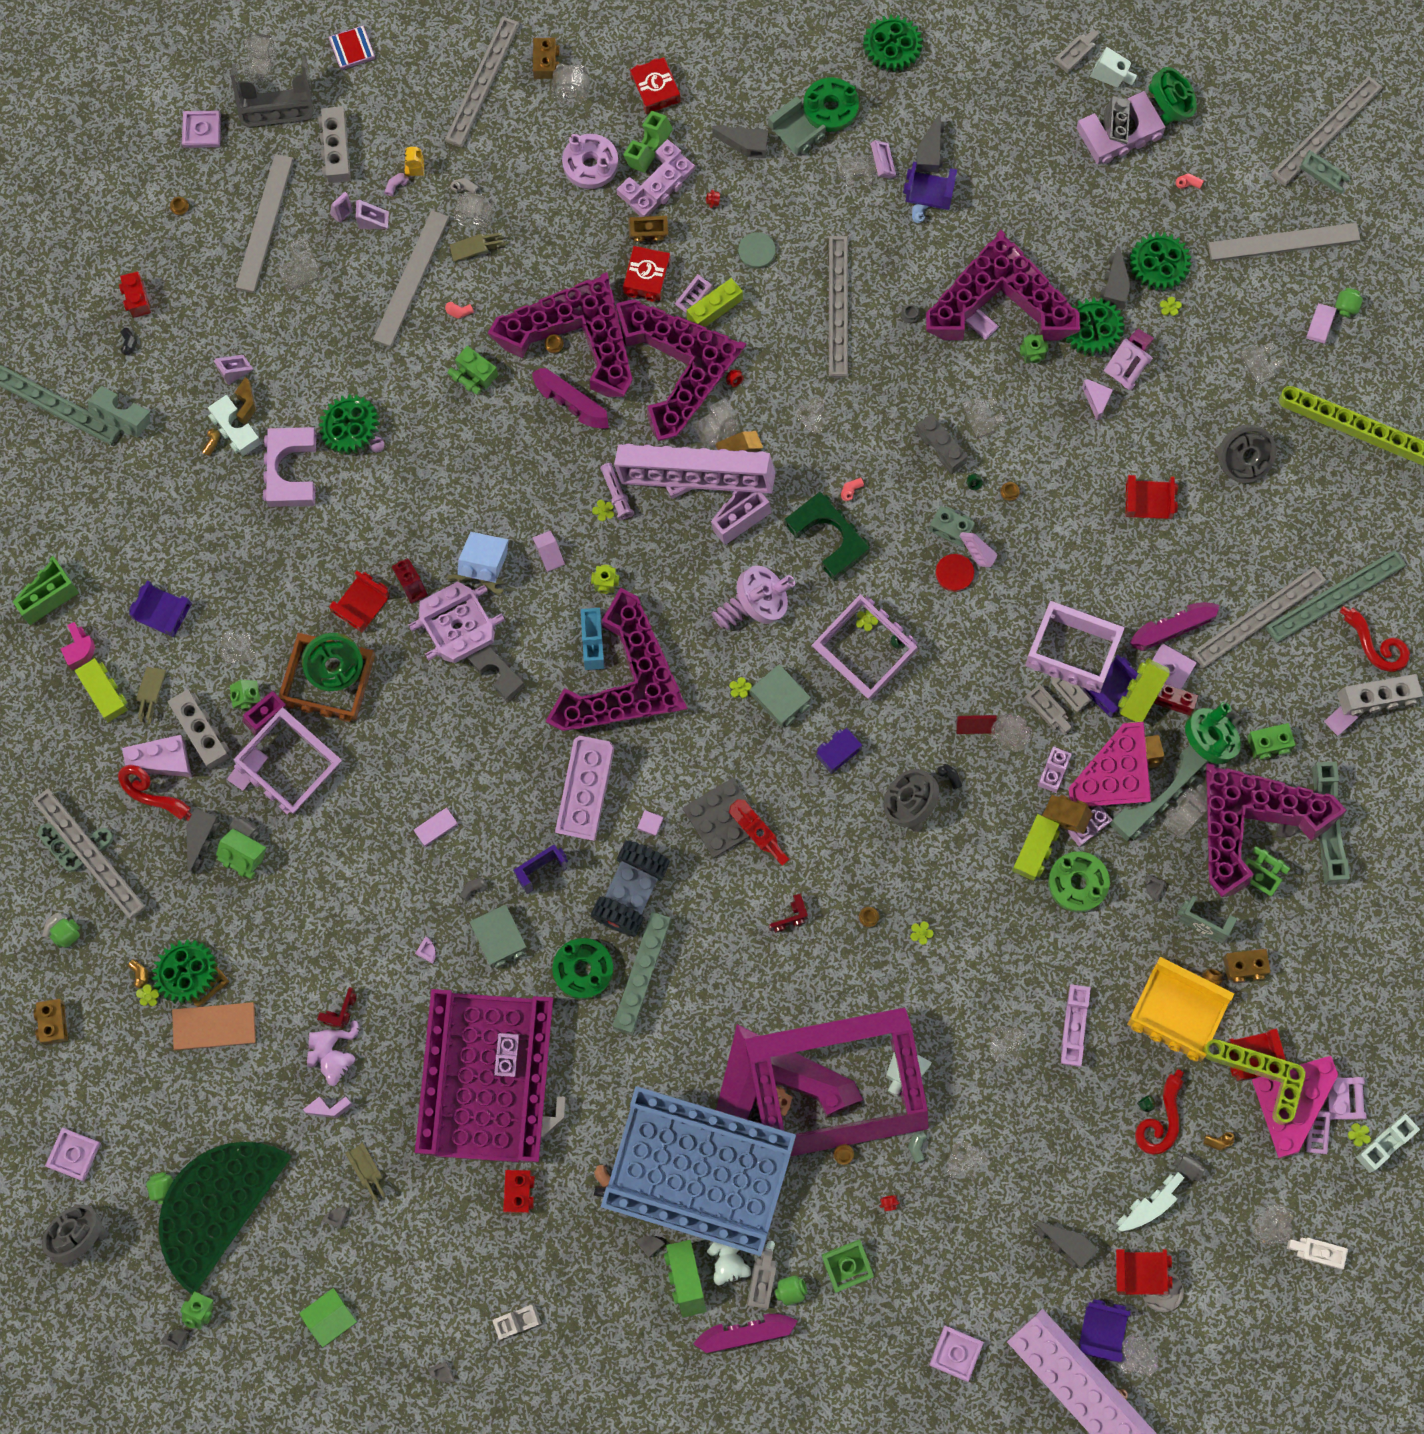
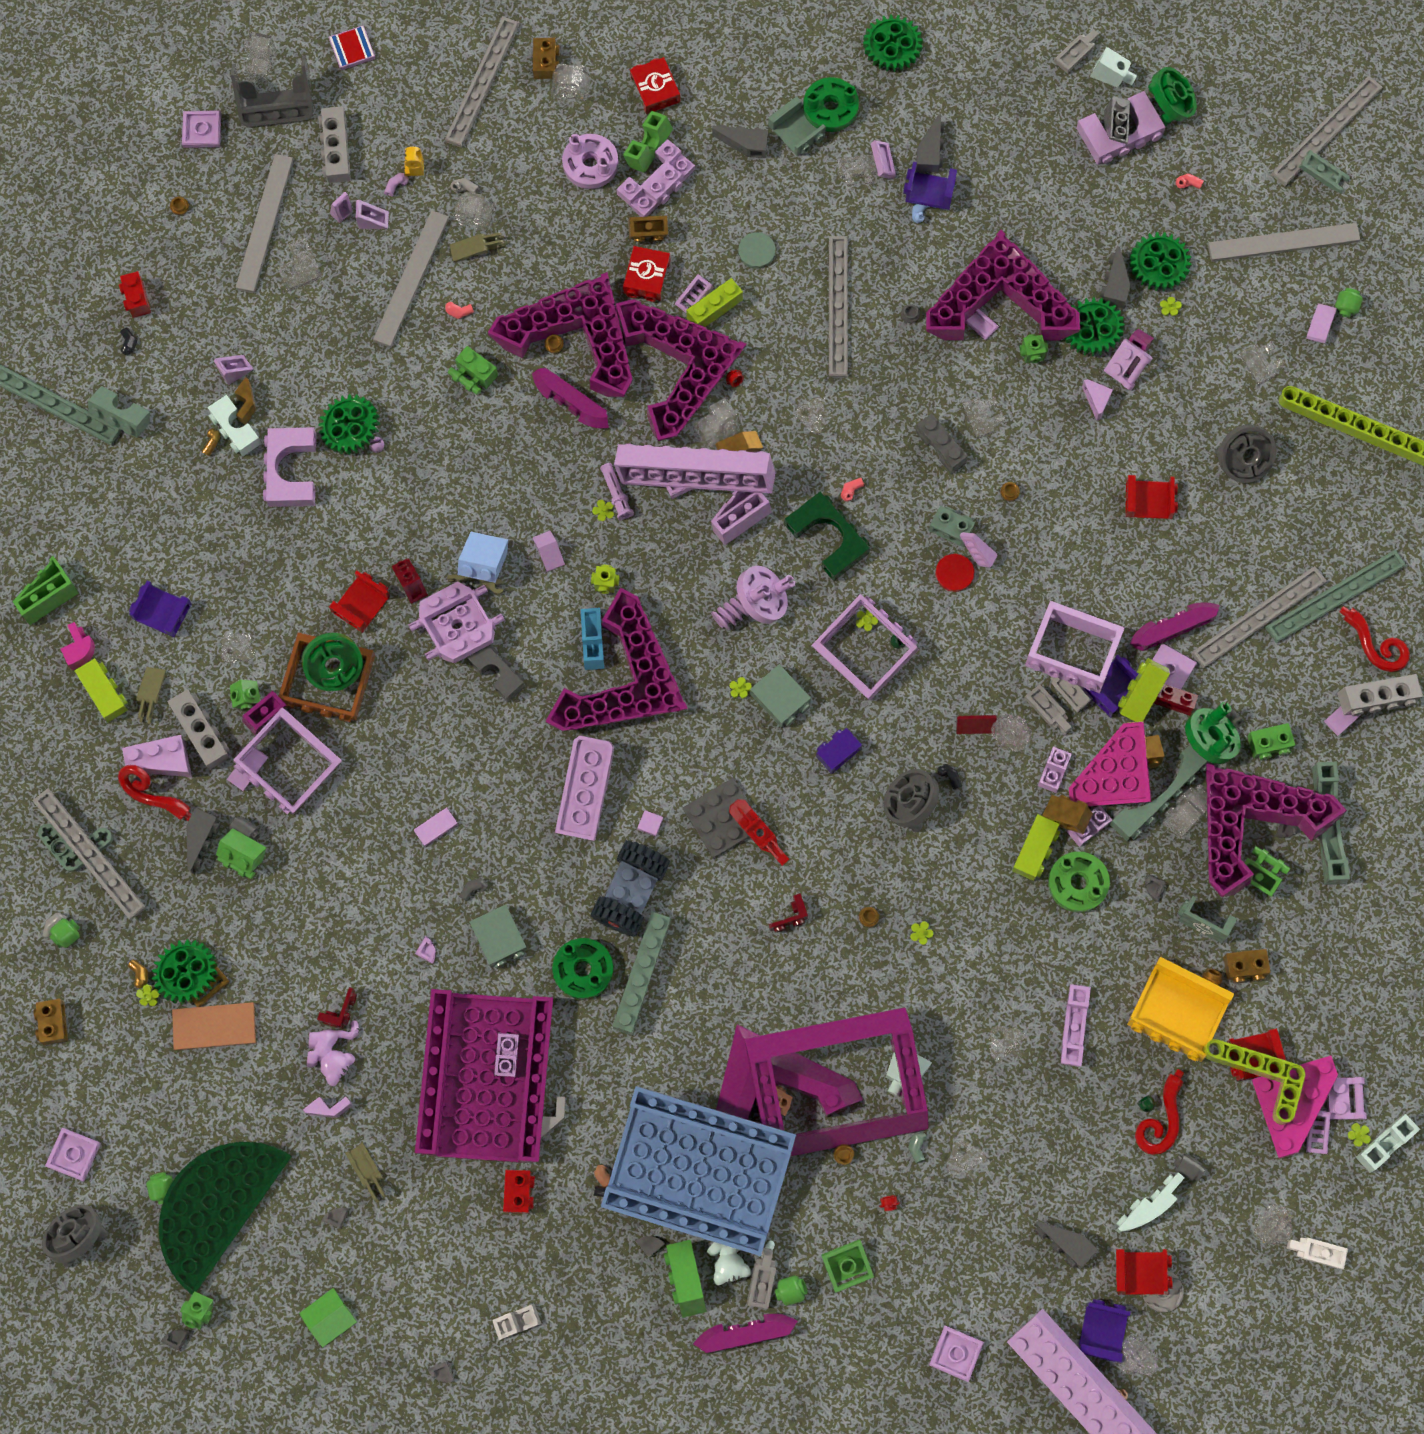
dark purple panel [513,844,568,894] -> none
red plate [706,190,720,208] -> none
dark green hinge [966,473,983,490] -> none
pearl gold arm [1203,1132,1235,1151] -> none

